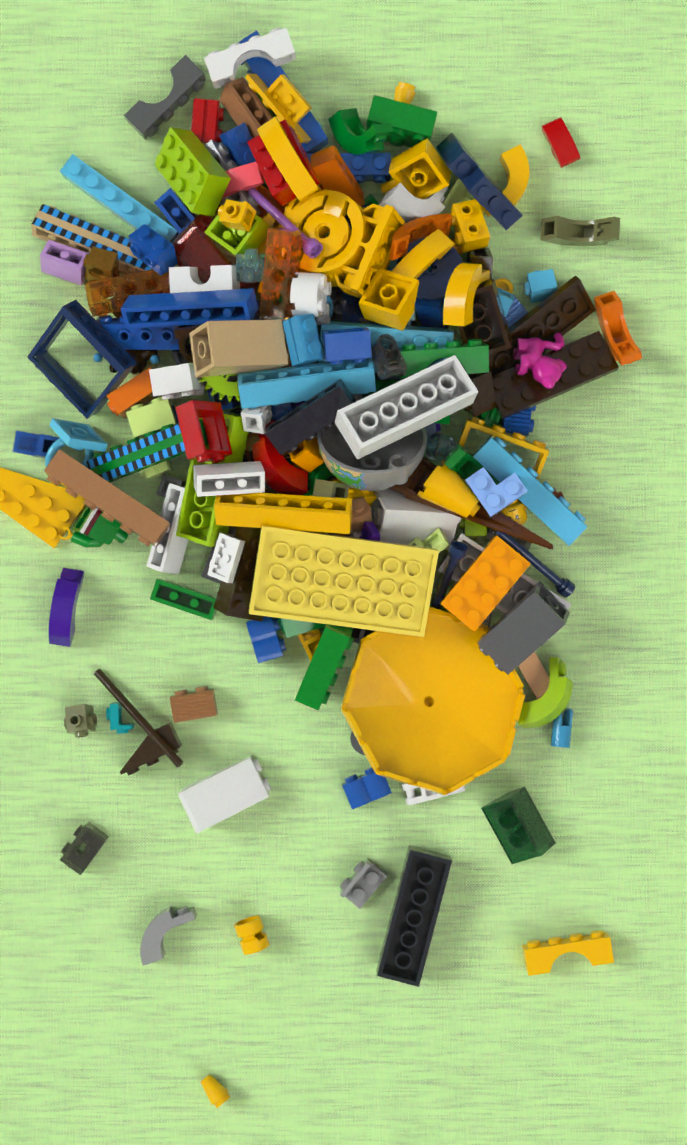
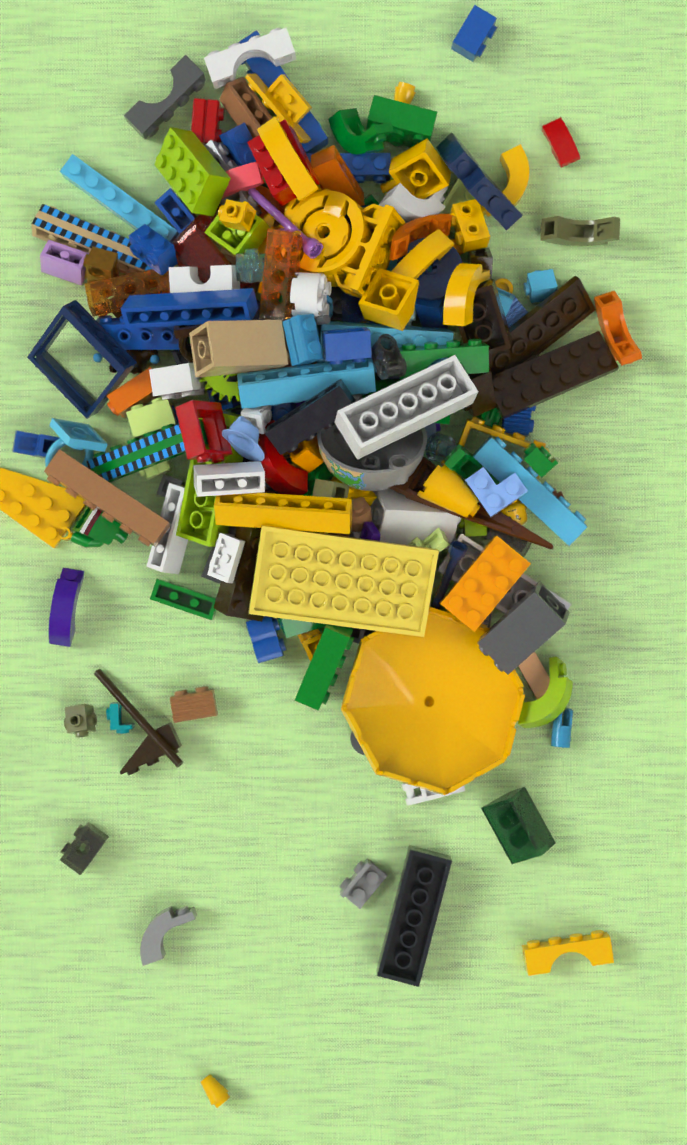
white slope [178,755,271,834] -> none
yellow wheel [234,915,270,955] -> none
blue brick [342,767,392,809] -> none
dark blue piece [496,531,575,598] -> none
dark pink animal [513,333,567,389] -> none
none -> light blue piece [221,416,265,461]
none -> blue brick [451,5,498,62]
none -> green brick [523,443,558,478]

